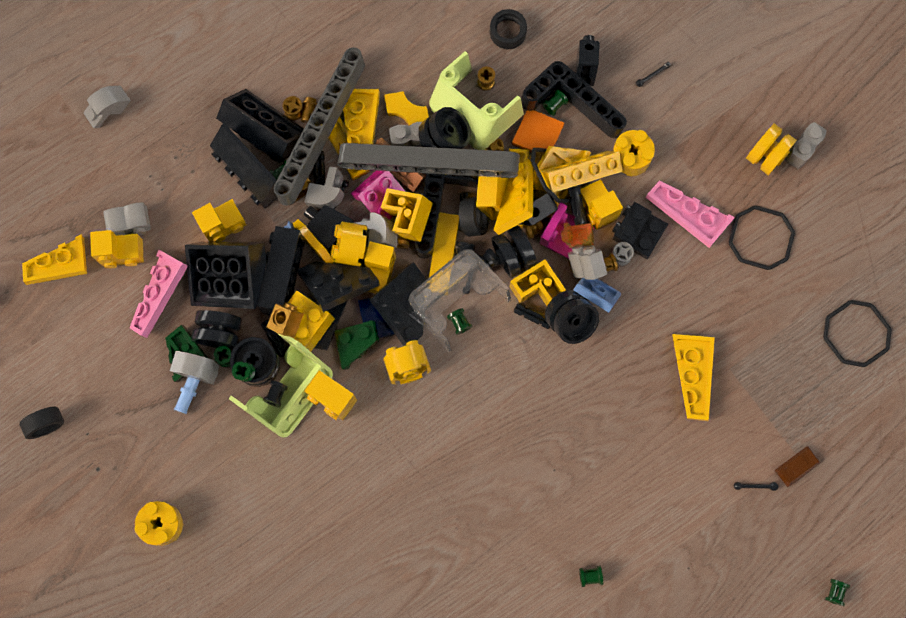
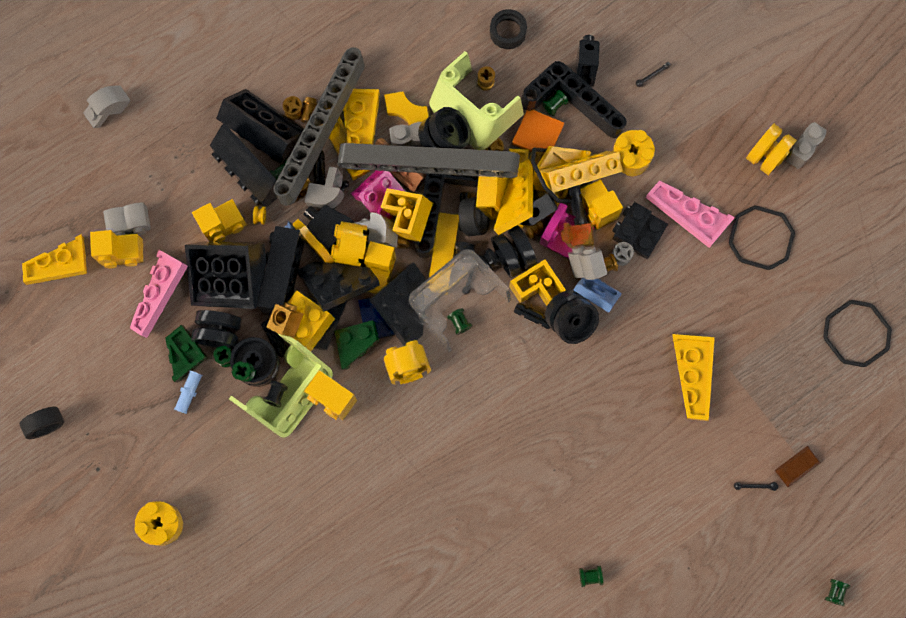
light grey brick [170,351,219,385] -> none
none -> yellow bush [253,206,266,225]

